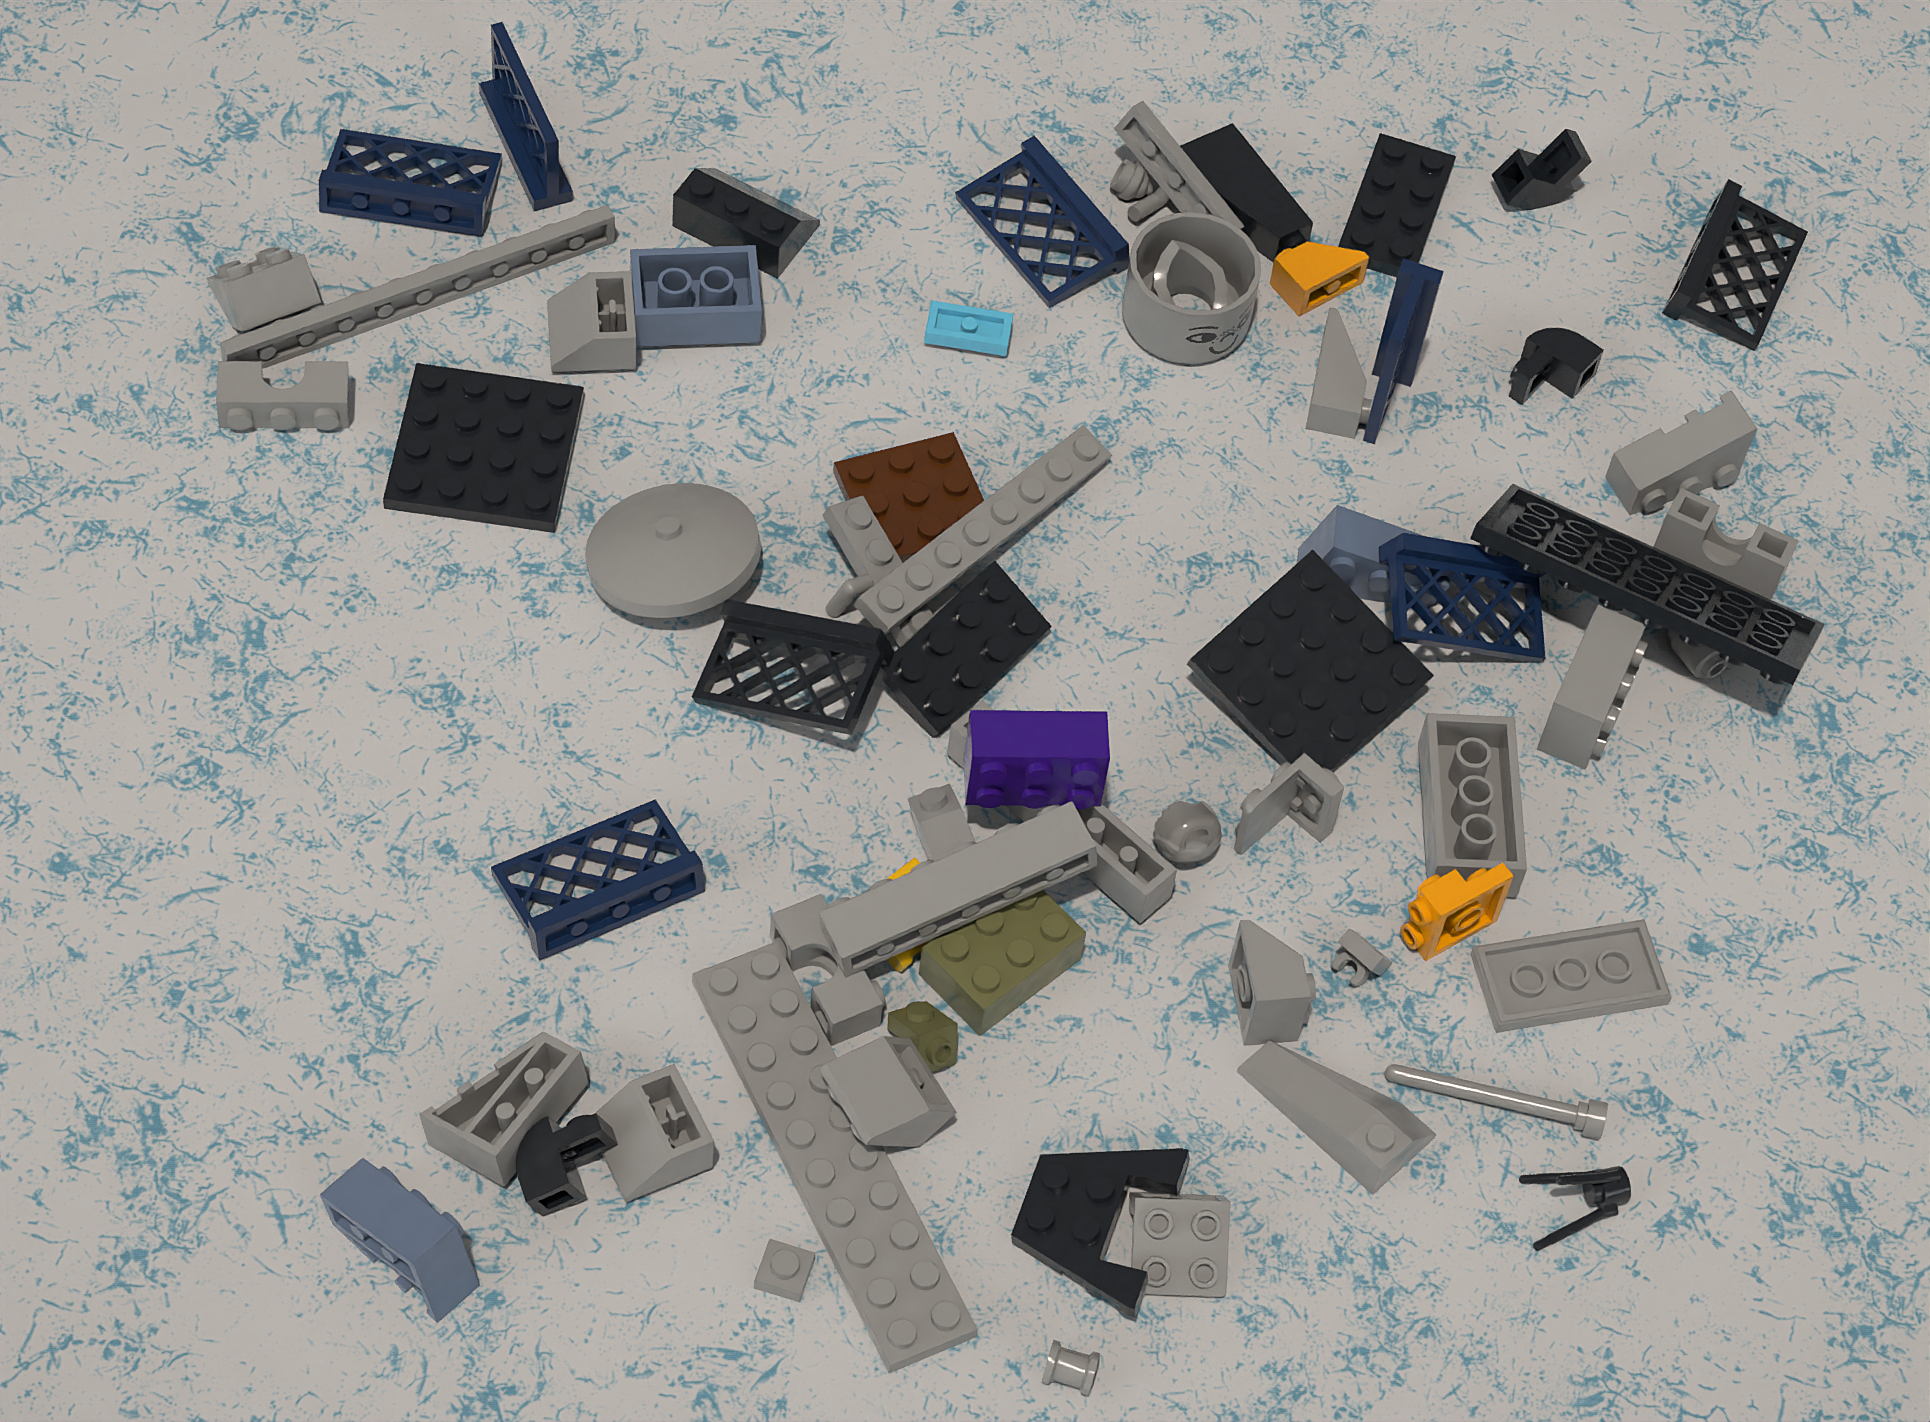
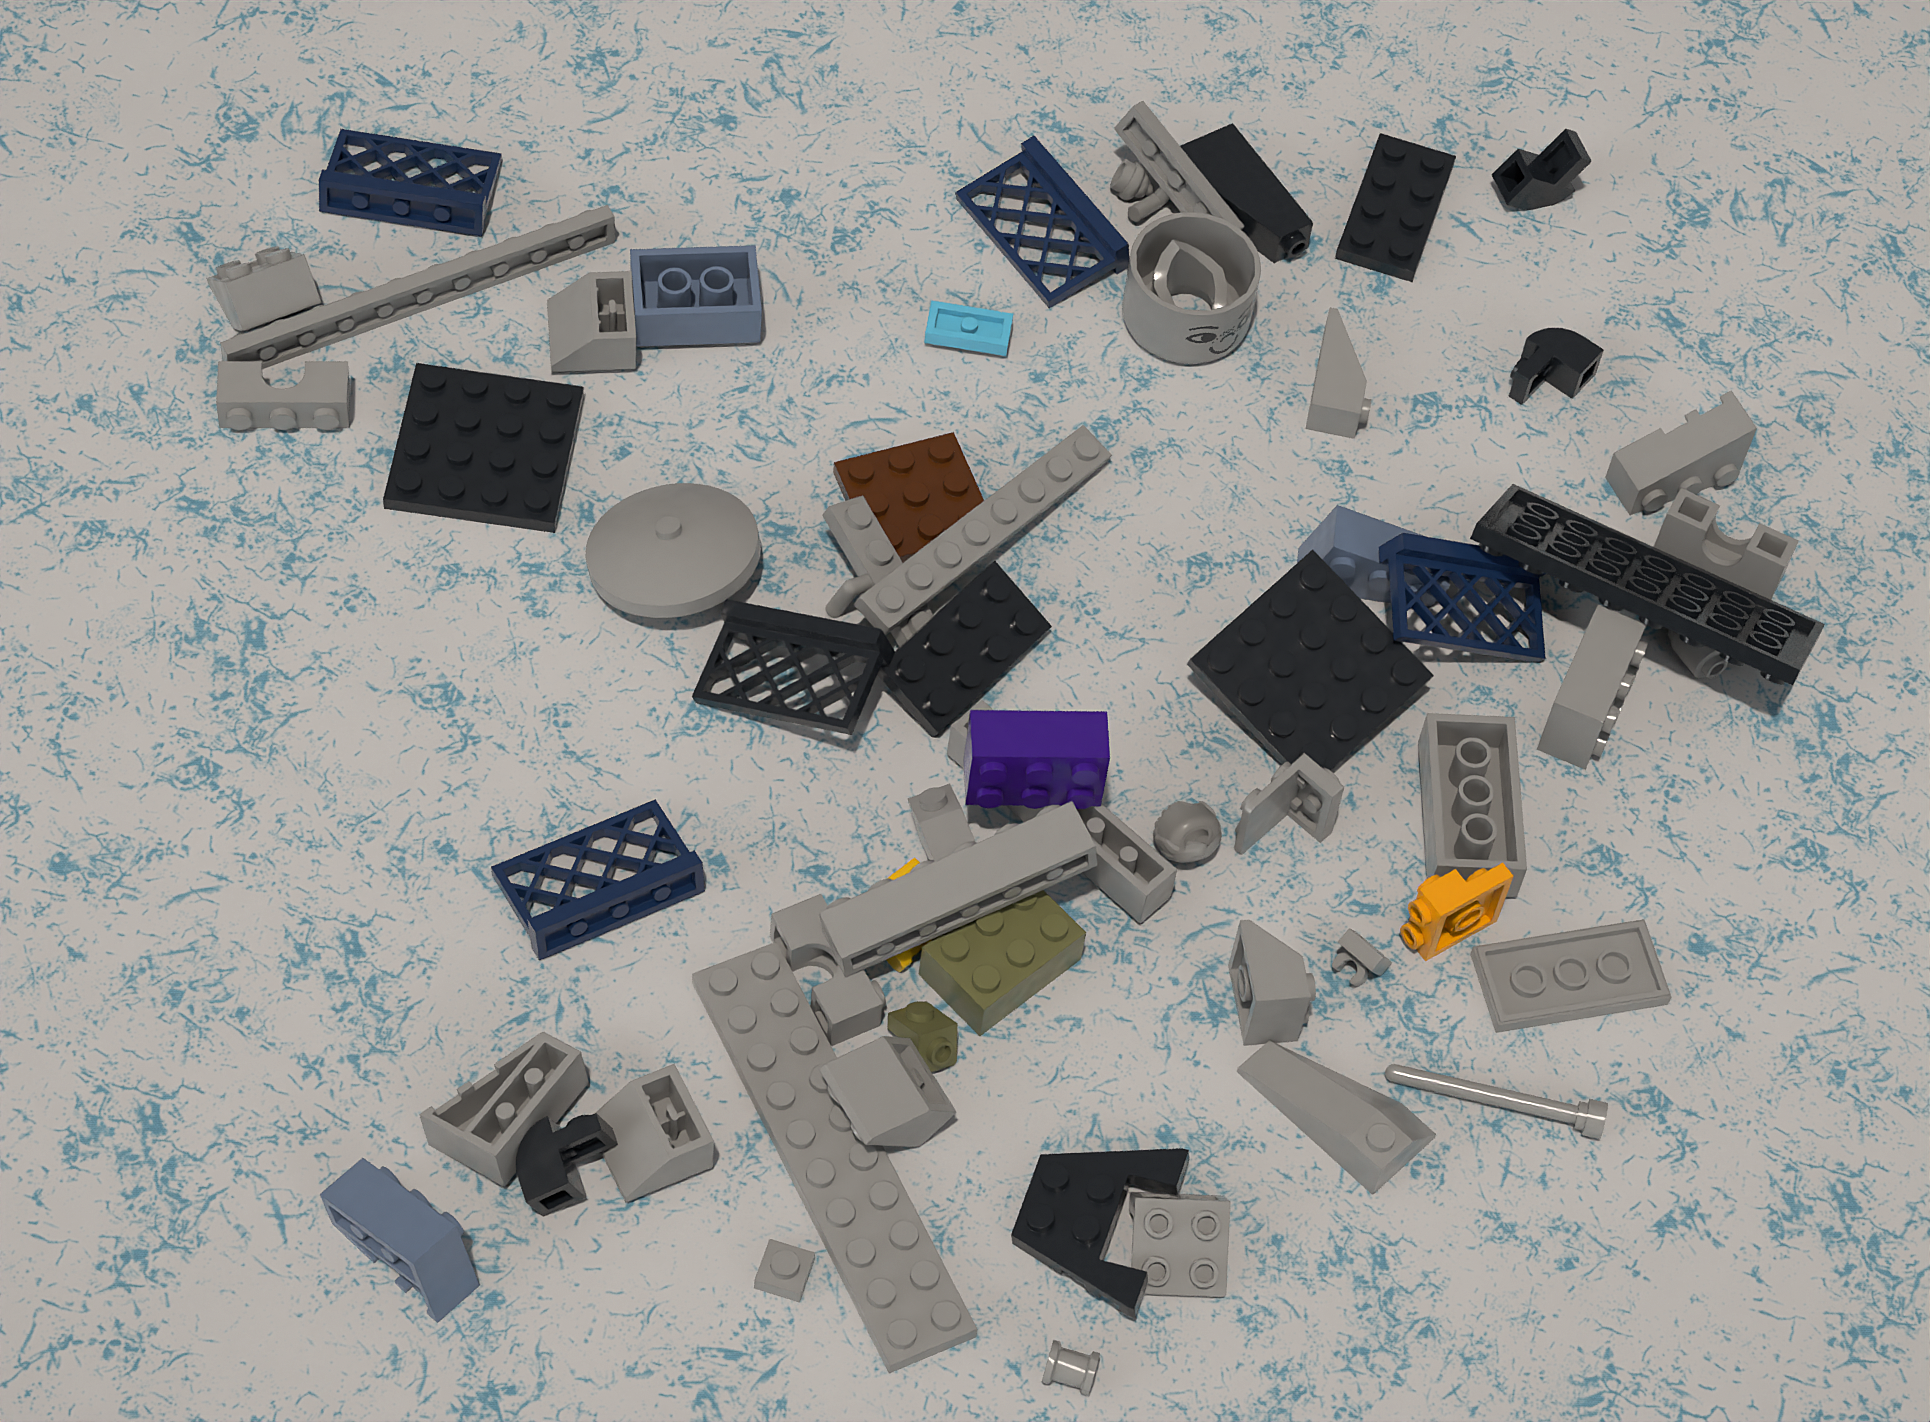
dark blue fence [479,22,573,212] -> none
black slope [672,168,820,279] -> none
light orange slope [1269,241,1369,317] -> none
dark blue fence [1363,258,1444,445] -> none
black plant [1519,1166,1631,1251] -> none
black fence [1662,179,1808,351] -> none

